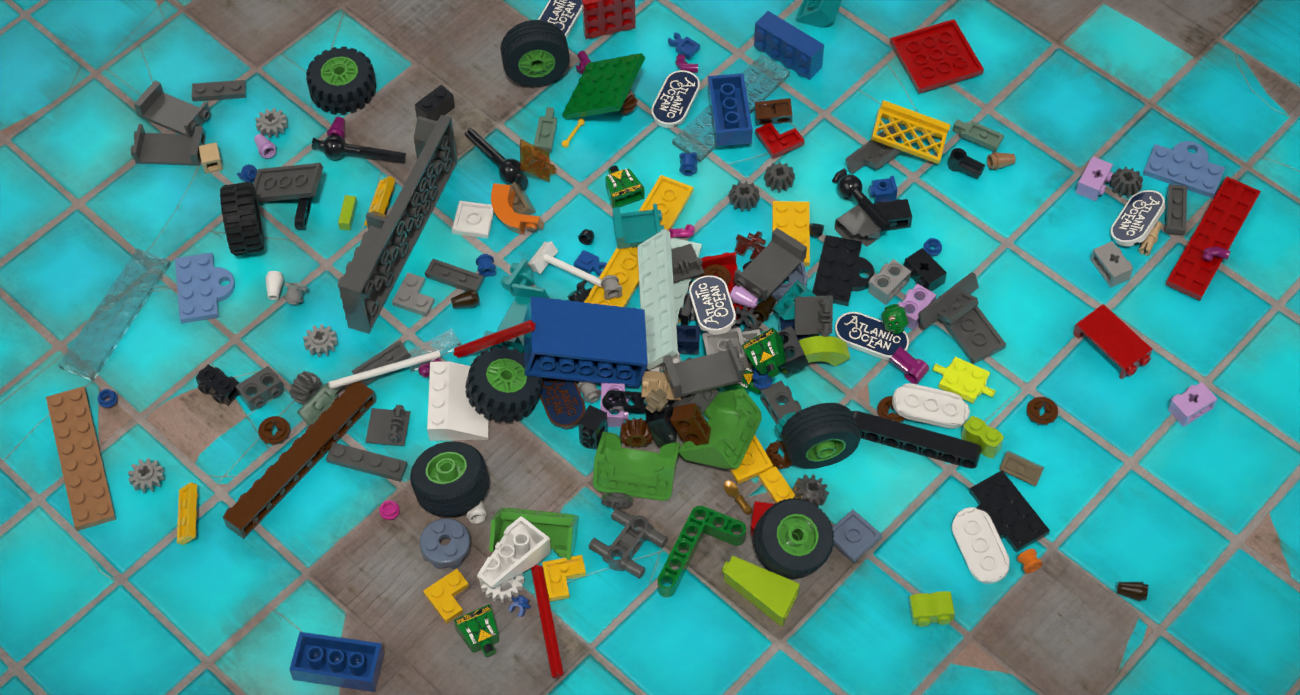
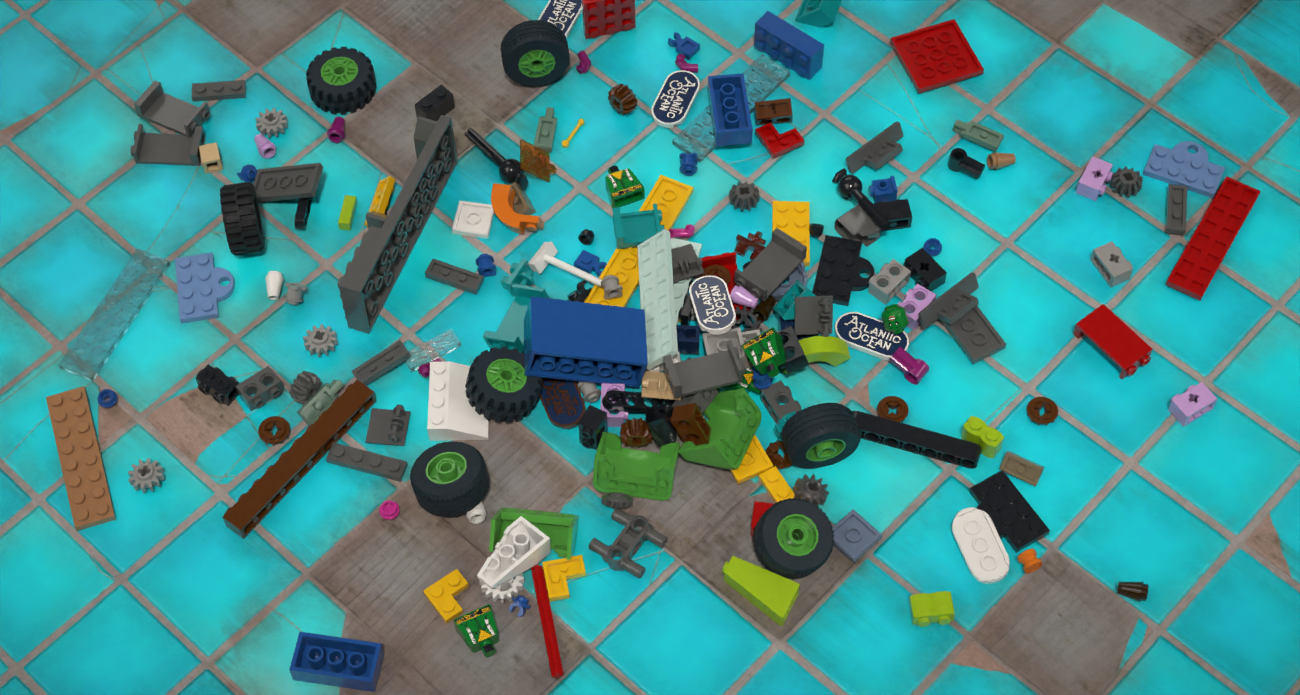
yellow plate [177,482,198,545] -> none
black piece [311,135,406,163] -> none
white piece [328,350,441,389] -> none
light grey plate [392,273,435,317] -> none
sand blue plate [420,518,471,569] -> none
dark brown cone [451,289,480,309] -> none
red axle [453,320,536,358] -> none
green plate [562,53,645,120] -> none
dark tan gear [644,389,668,413] -> none
green beam [657,506,746,597] -> none
pearl gold piece [724,481,752,515] -> none
dark grey gear [764,161,795,193] -> none
yellow fence [871,100,951,164] -> none
white tile [892,383,970,429] -> none
neon yellow plate [933,357,996,404] -> none
tile [1111,190,1166,246] -> none
tan pin [1139,221,1162,256] -> none
magenta arm [1202,247,1231,261] -> none

